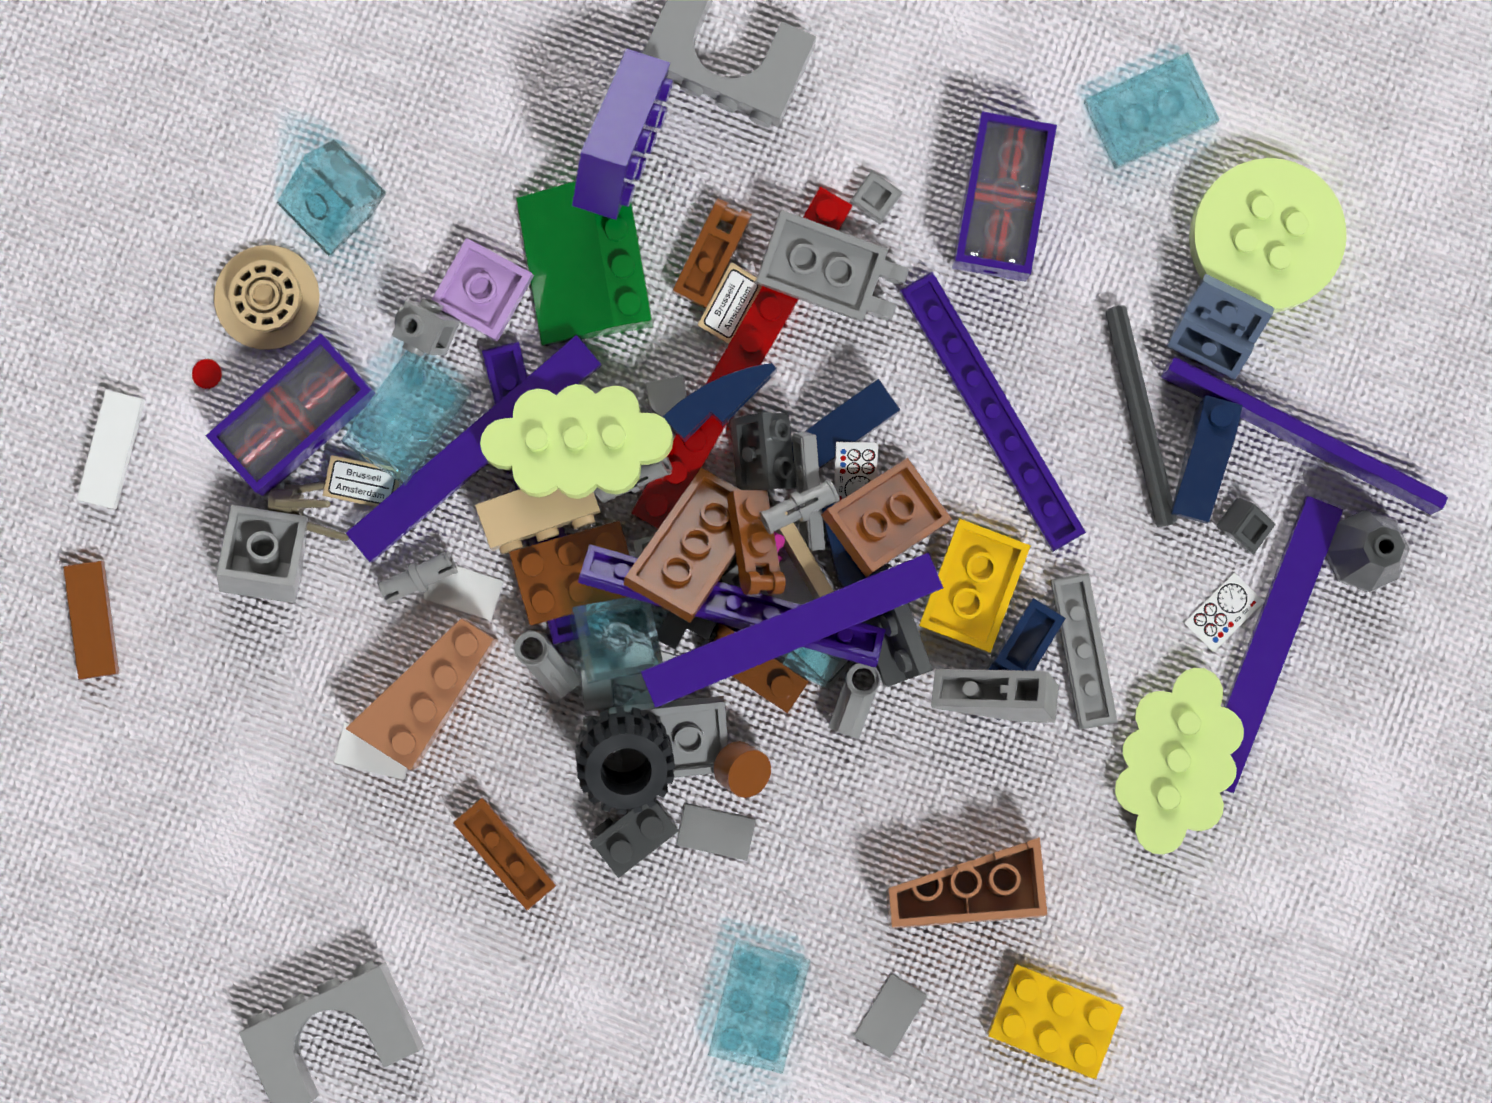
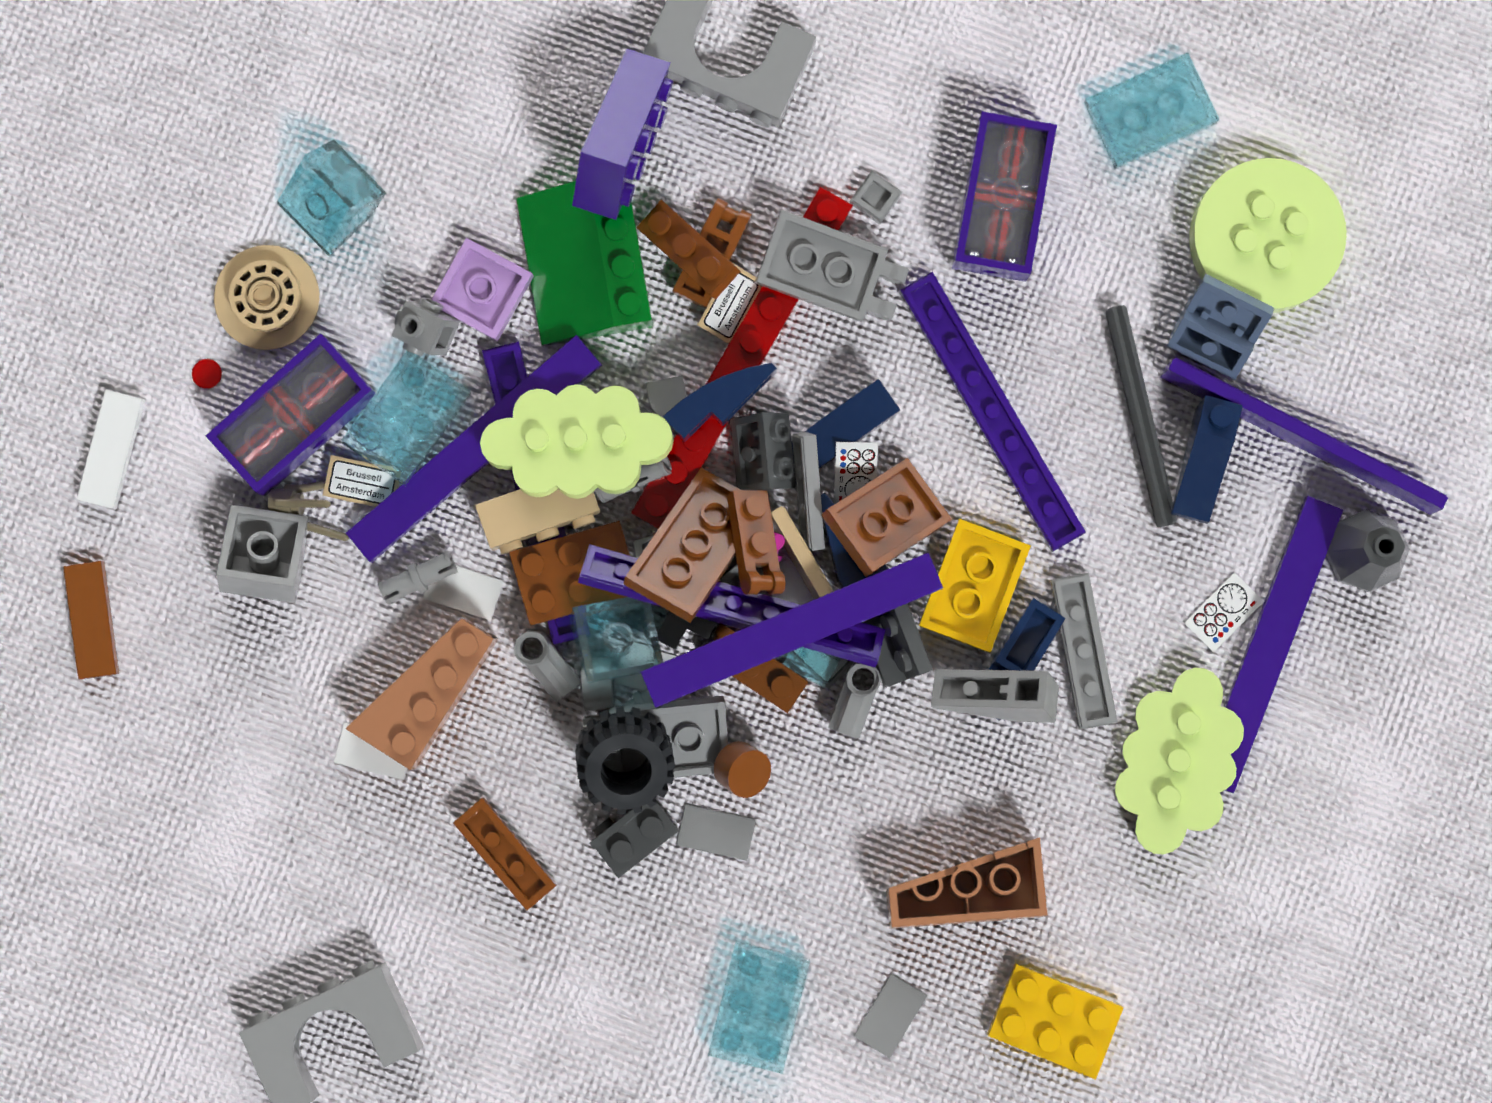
light grey pin [759,479,840,534] -> none
dark grey slope [1217,498,1276,554] -> none
none -> dark orange plate [636,199,741,300]

